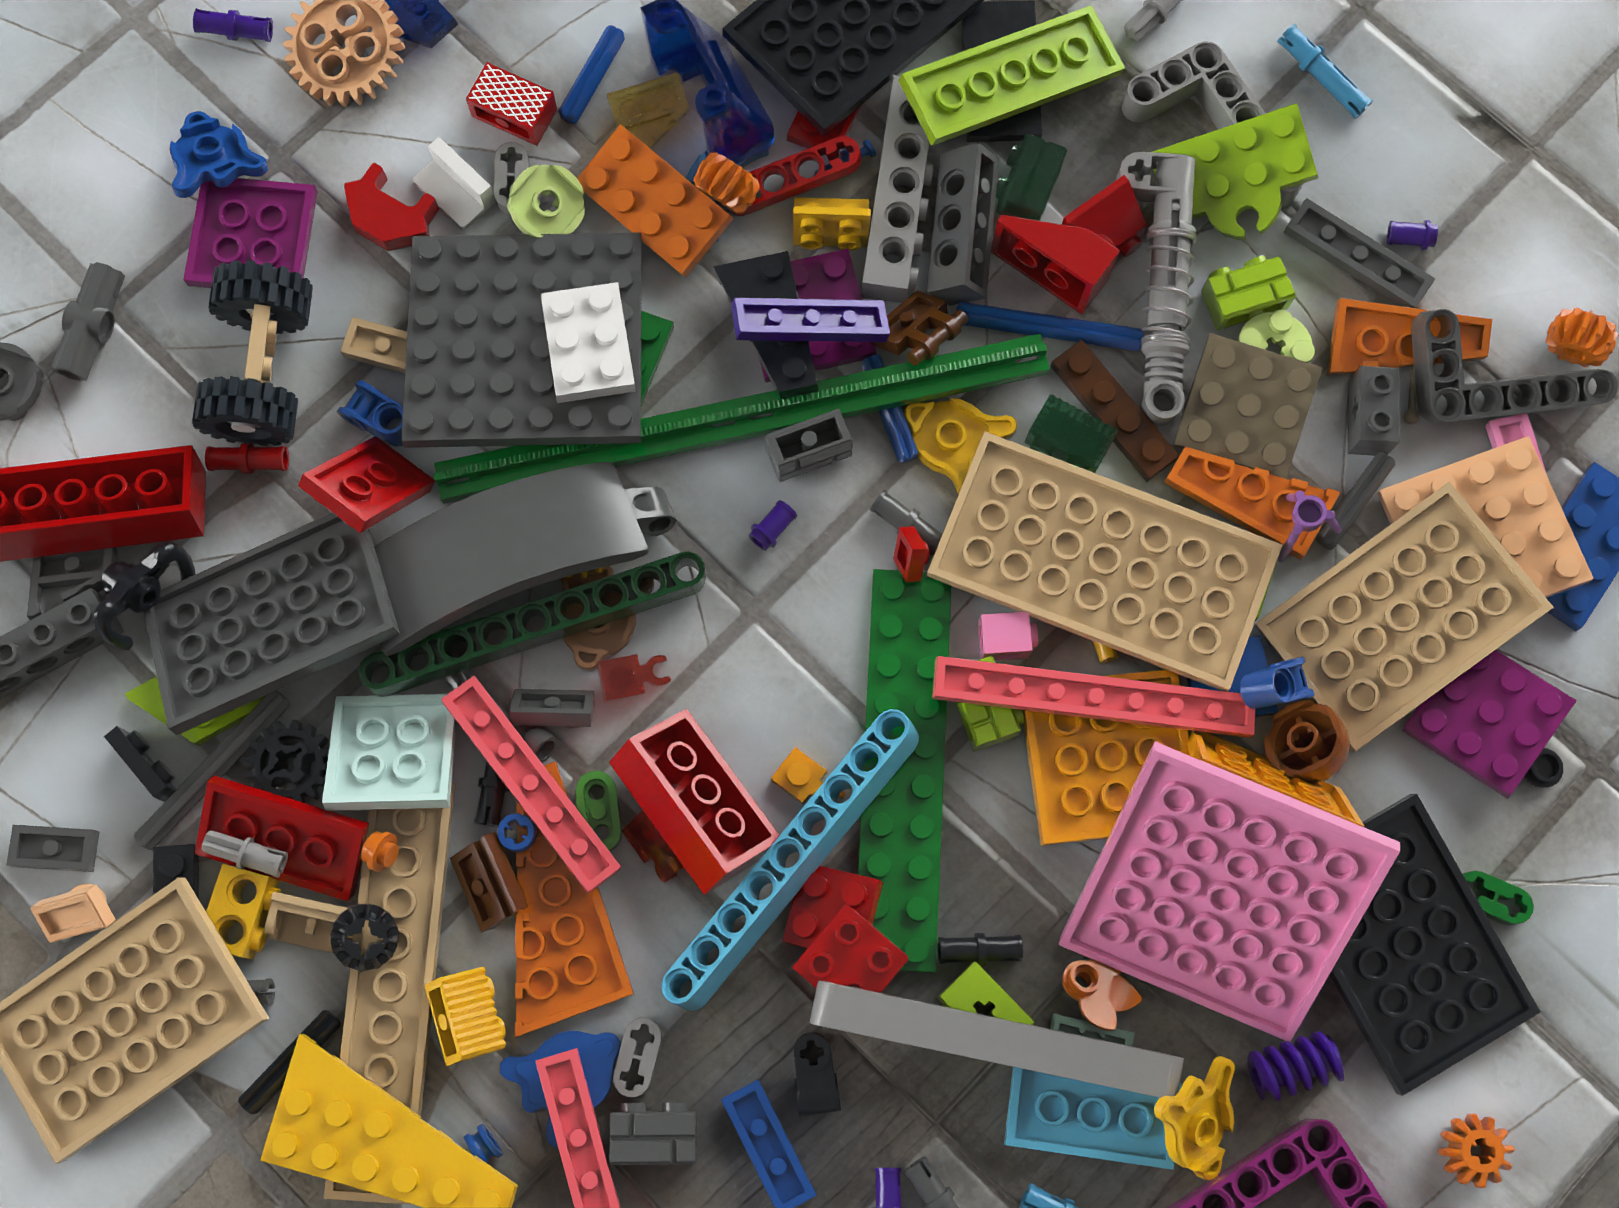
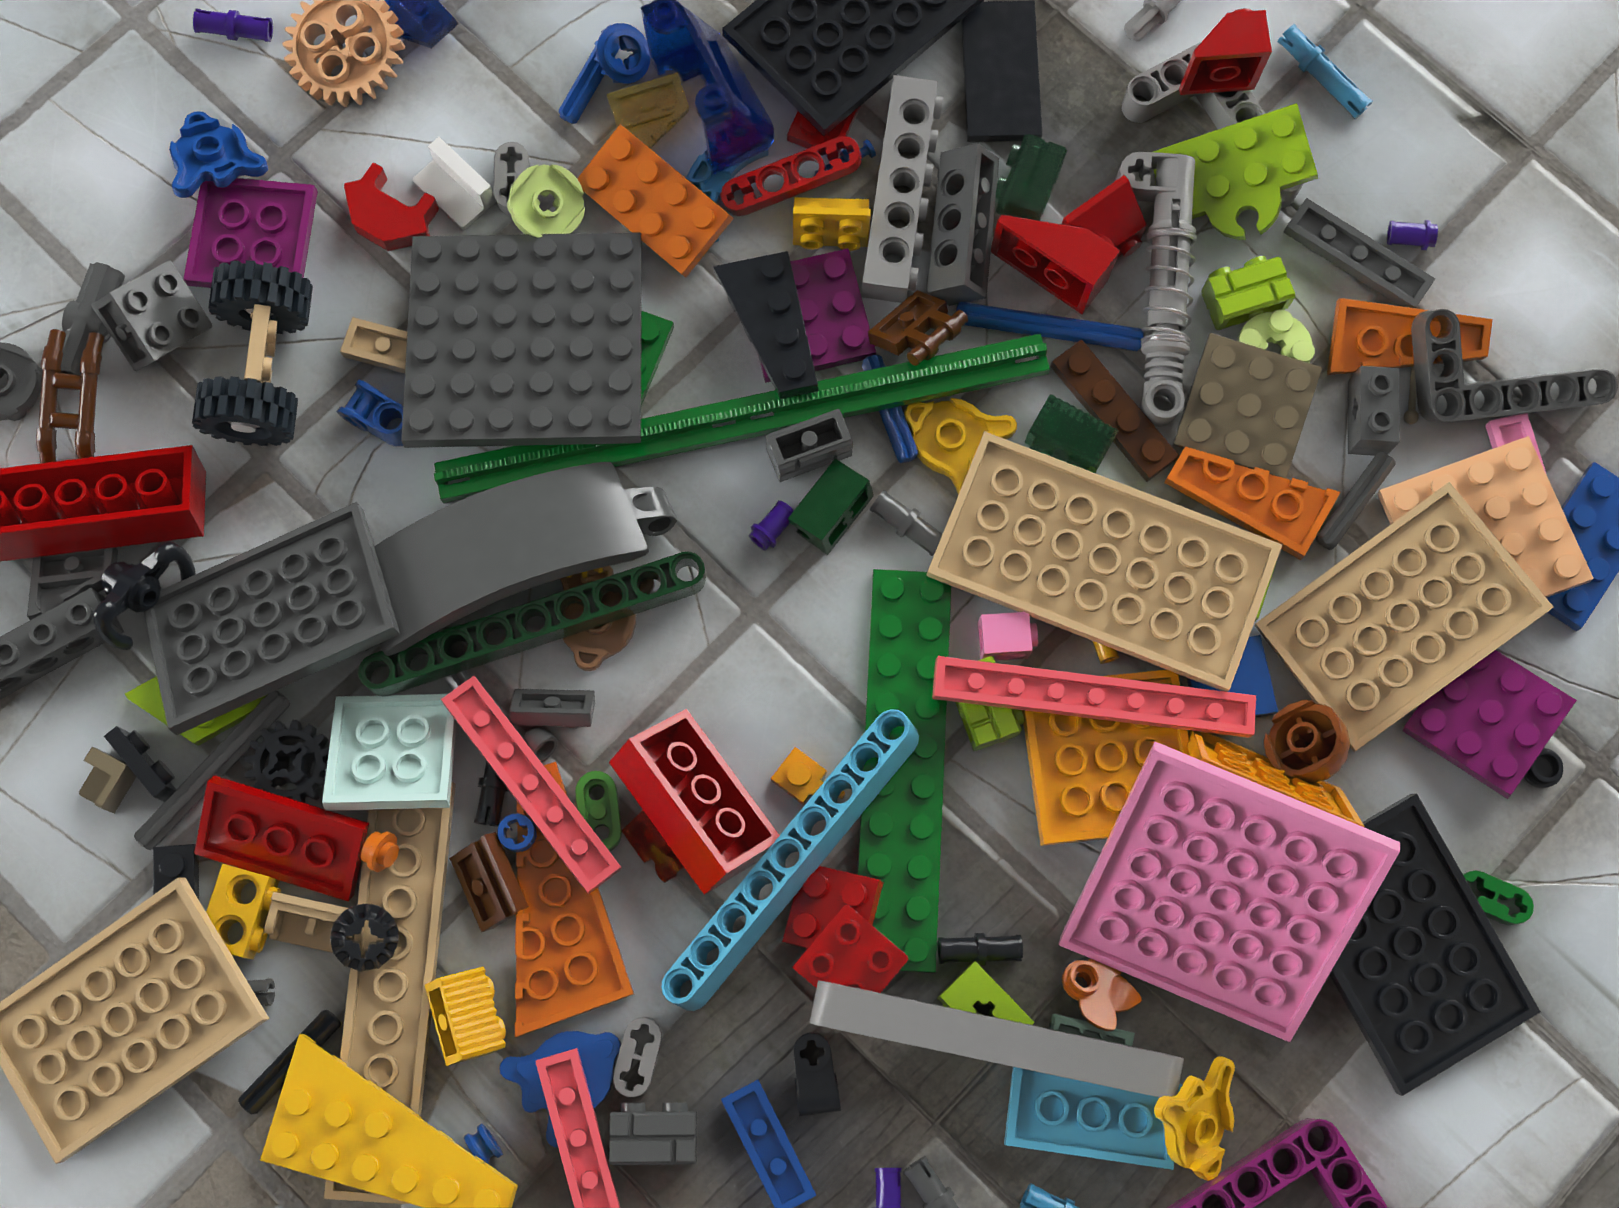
dark grey plate [6,825,100,872] -> none
light nougat tile [30,884,116,943] -> none
light grey axle [202,831,288,878] -> none
red pin [204,443,289,474] -> none
red plate [298,436,435,533] -> none
red panel [466,62,557,146] -> none
white plate [541,282,636,403] -> none
clear red plate [596,654,671,702] -> none
orange gear [693,152,760,214] -> none
plate [731,298,890,342] -> none
red plate [893,526,929,582] -> none
lime plate [898,5,1125,146] -> none
blue piece [1240,656,1315,709] -> none
dark purple piece [1247,1031,1344,1101] -> none
medium lavender plant [1278,491,1342,562] -> none
orange gear [1437,1113,1515,1188] -> none
orange gear [1545,308,1618,368] -> none
none -> reddish brown piece [36,329,105,463]
none -> dark tan panel [79,747,136,814]
none -> dark grey bracket [91,261,212,371]
none -> blue gear [594,23,651,85]
none -> dark green hinge [788,459,874,555]
none -> red slope [1179,8,1272,95]

